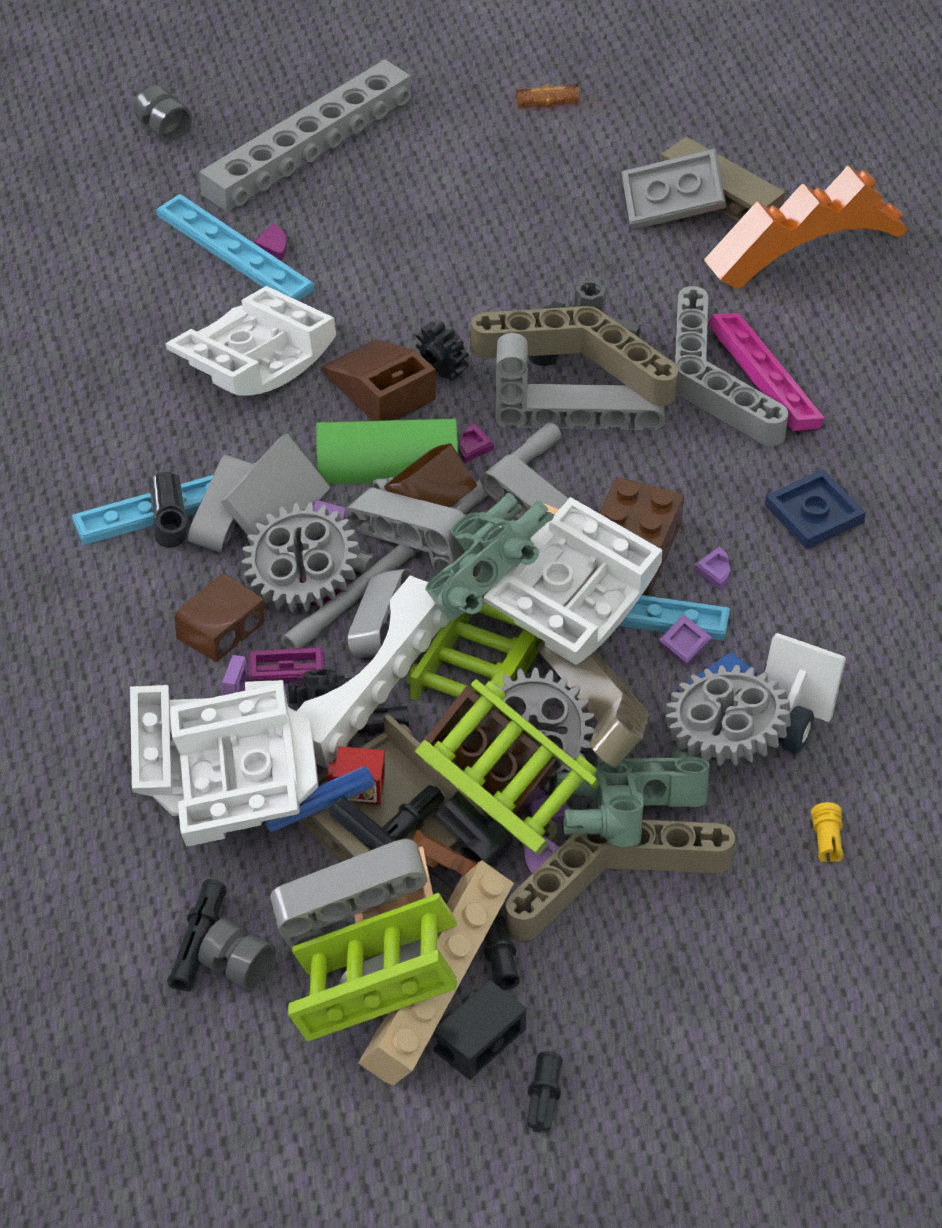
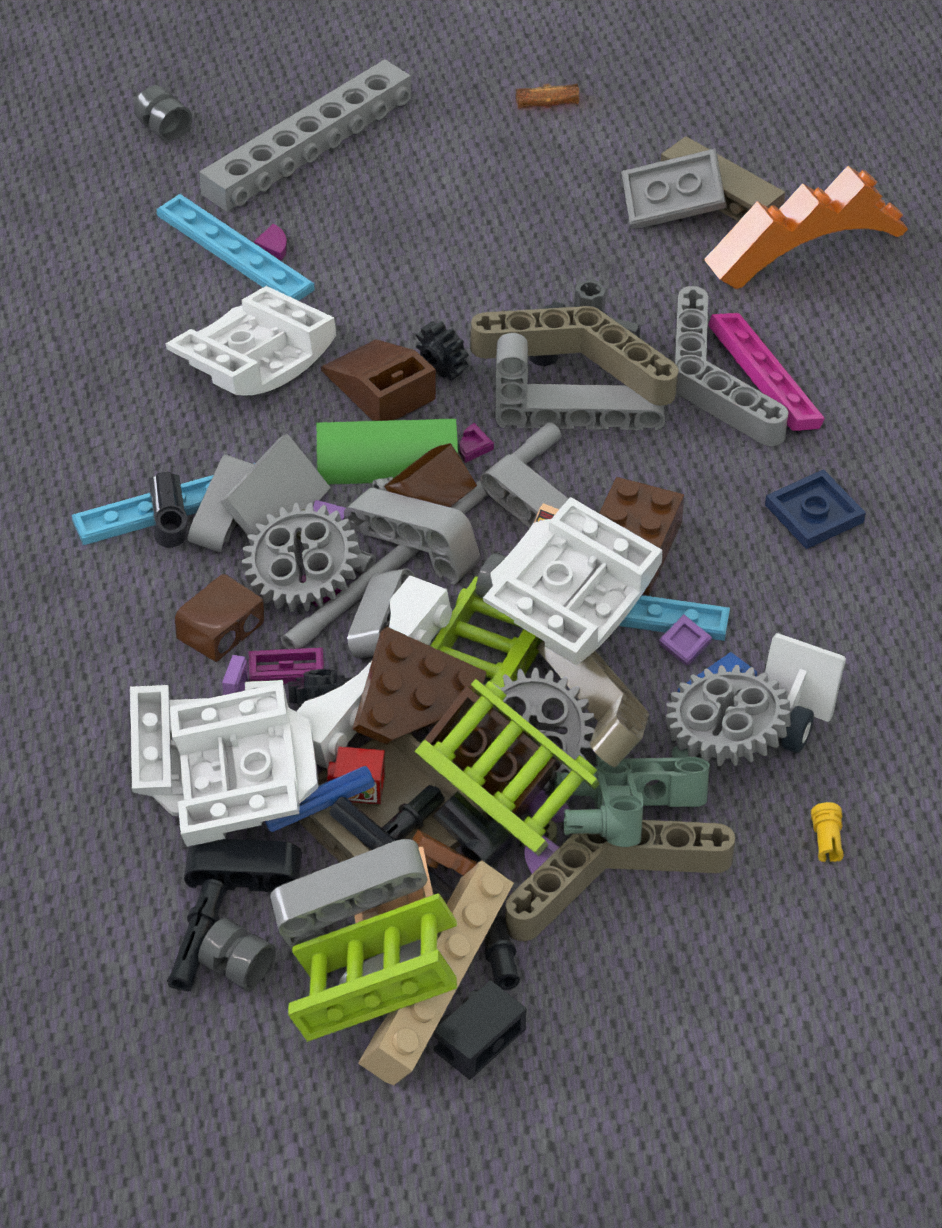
sand green pin [425,493,554,620] -> none
black axle [527,1051,563,1133] -> none
medium lavender tile [694,546,730,590] -> none
none -> black beam [184,839,302,892]
none -> reddish brown plate [352,626,486,745]

